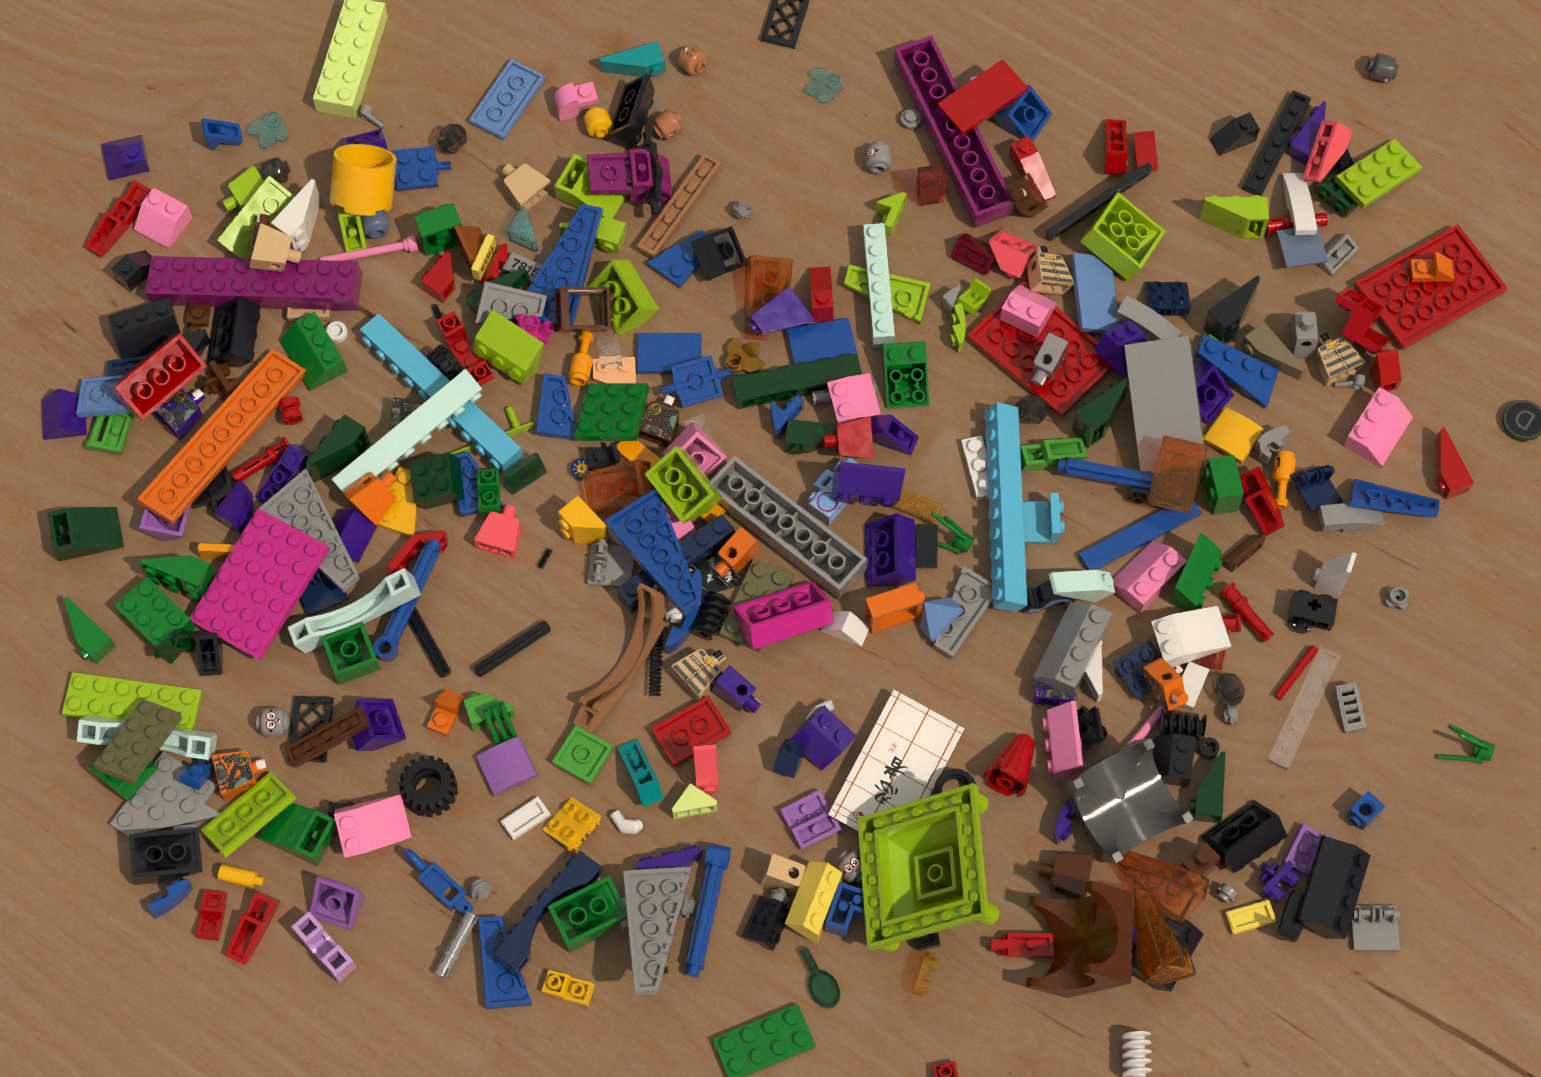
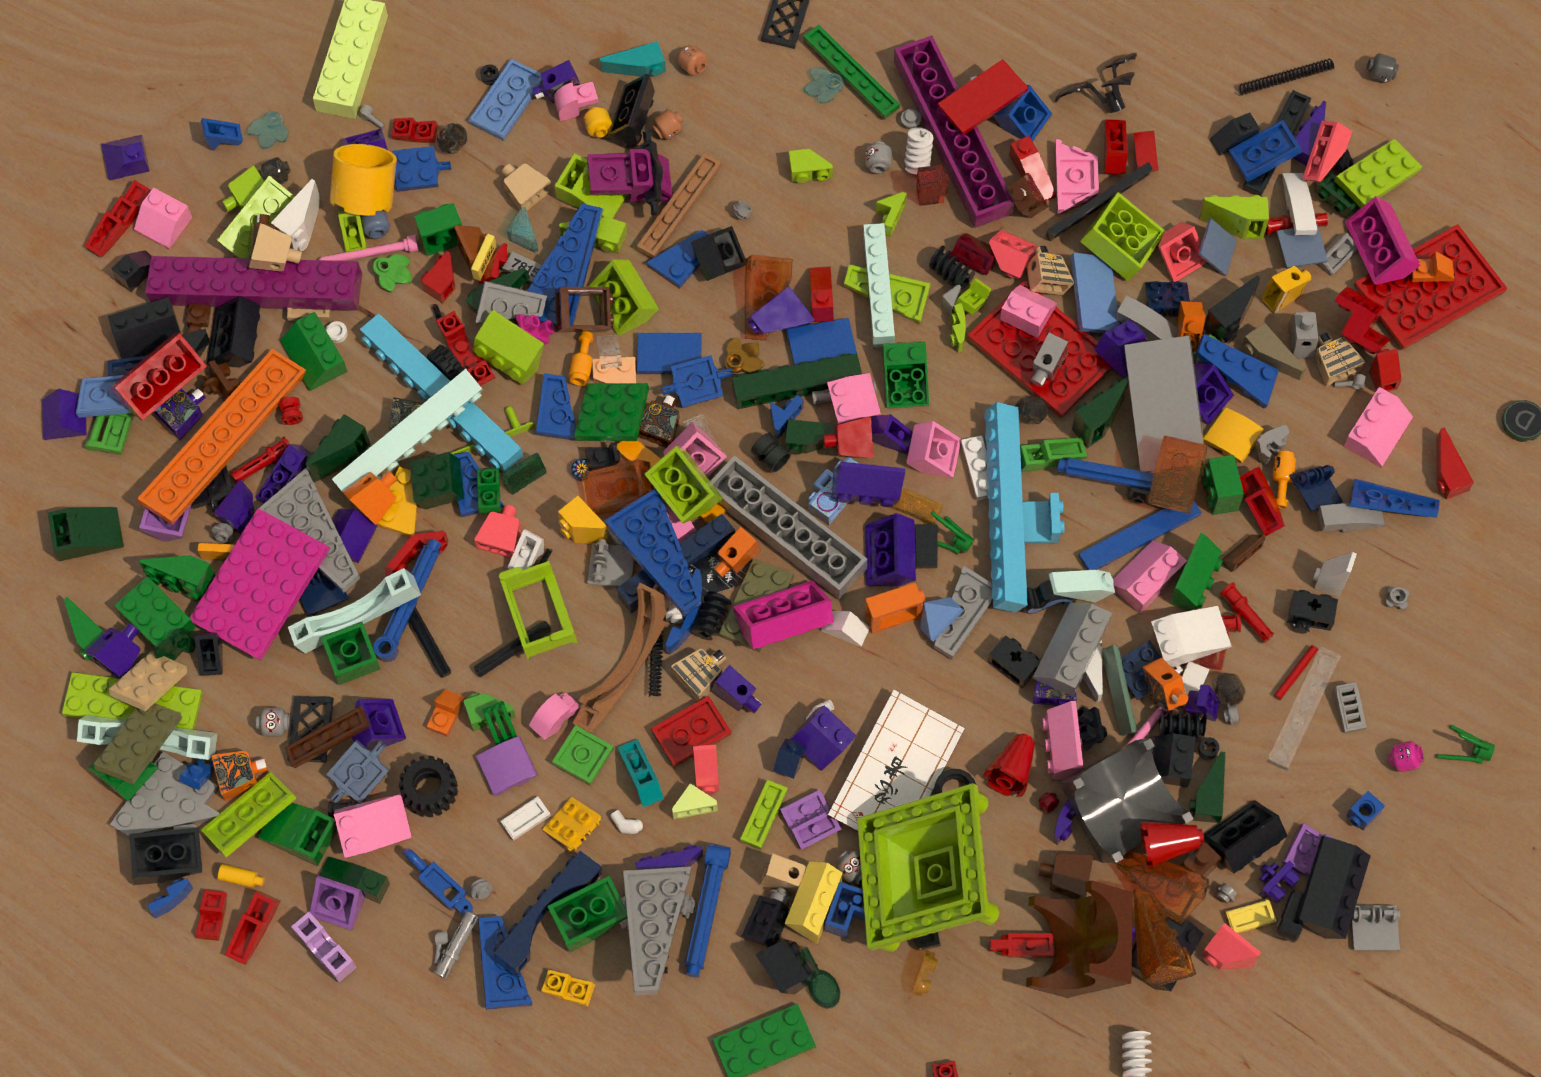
none -> dark purple torso [85,623,141,679]
none -> tan plate [109,651,187,711]
none -> light grey plate [211,523,234,543]
none -> dark green slope [319,857,390,904]
none -> sand blue plate [326,740,390,804]
none -> bright green plate [373,254,412,292]
none -> red slope [391,118,438,143]
none -> light grey hand [434,932,449,964]
none -> black bush [480,64,499,85]
none -> lime piece [499,561,578,660]
none -> white slope [507,529,544,570]
none -> bright pink brick [529,692,581,740]
none -> dark purple torso [533,60,580,103]
none -> lime plate [740,779,788,850]
none -> pearl dark grey wheel [751,432,791,473]
none -> black slope [756,940,816,994]
none -> lime slope [789,149,833,183]
none -> green plate [803,24,900,120]
none -> white piece [904,128,934,175]
none -> bright pink slope [906,421,961,478]
none -> black piece [929,245,975,289]
none -> black brick [988,635,1040,688]
none -> dark red plate [1039,792,1059,813]
none -> black plant [1055,52,1137,113]
none -> bright pink wing [1055,139,1099,213]
none -> sand green slope [1102,645,1137,736]
none -> red cone [1140,821,1204,867]
none -> coral slope [1158,222,1208,282]
none -> orange slope [1177,301,1206,351]
none -> dark purple slope [1185,684,1220,721]
none -> sand blue piece [1198,218,1237,276]
none -> coral slope [1202,923,1261,970]
none -> blue tile [1228,120,1302,183]
none -> black piece [1239,58,1335,96]
none -> yellow torso [1261,266,1311,314]
none -> dark pink slope [1345,196,1420,285]
none -> dark pink head [1389,741,1424,772]

